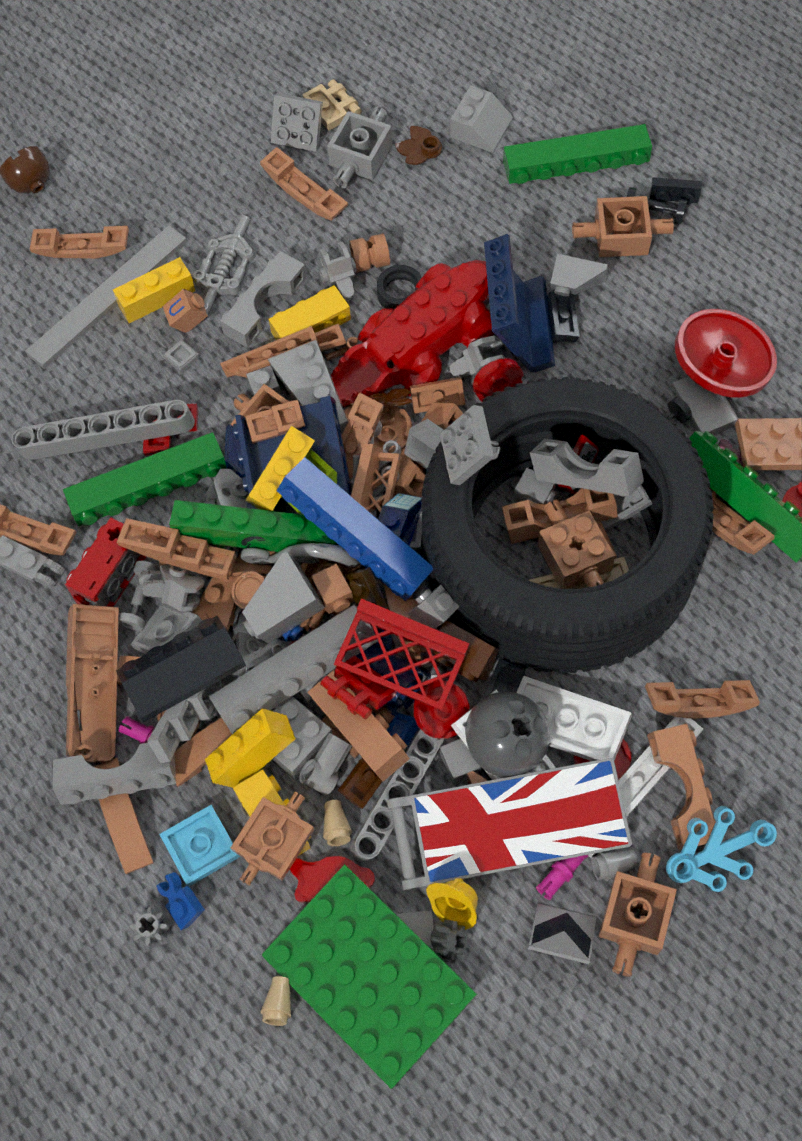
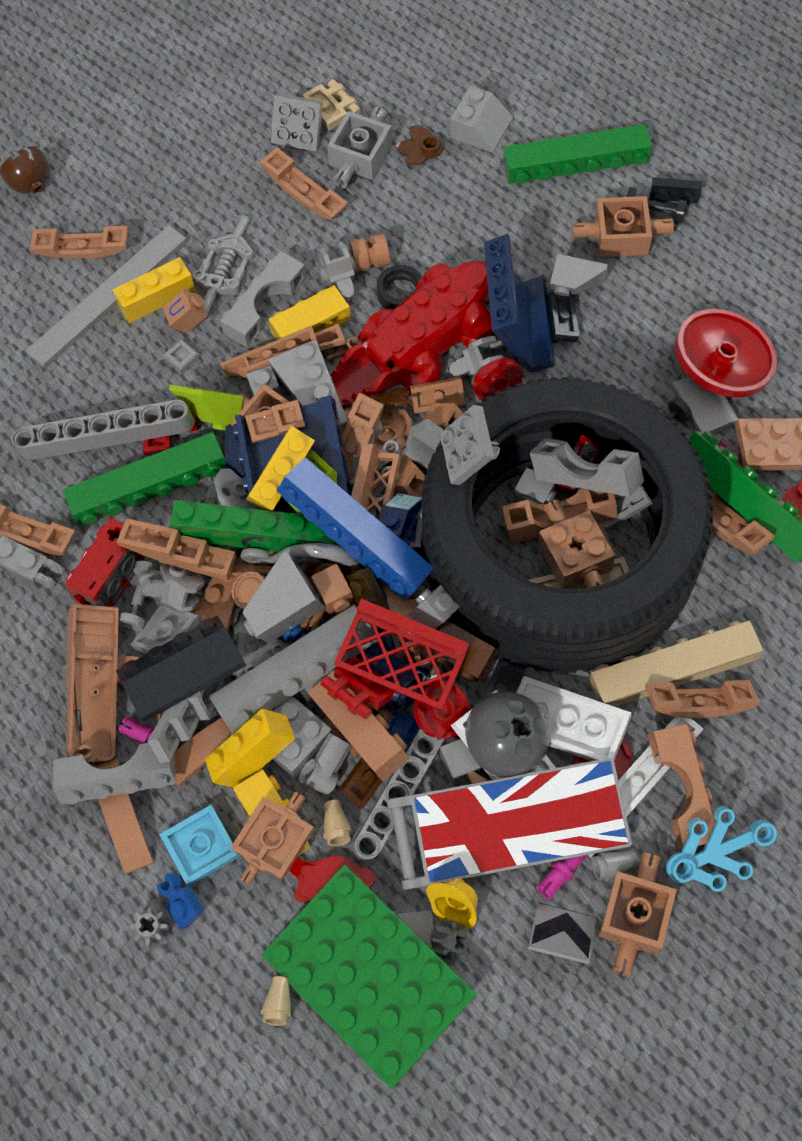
none -> lime slope [169,384,243,431]
none -> tan brick [589,620,764,707]

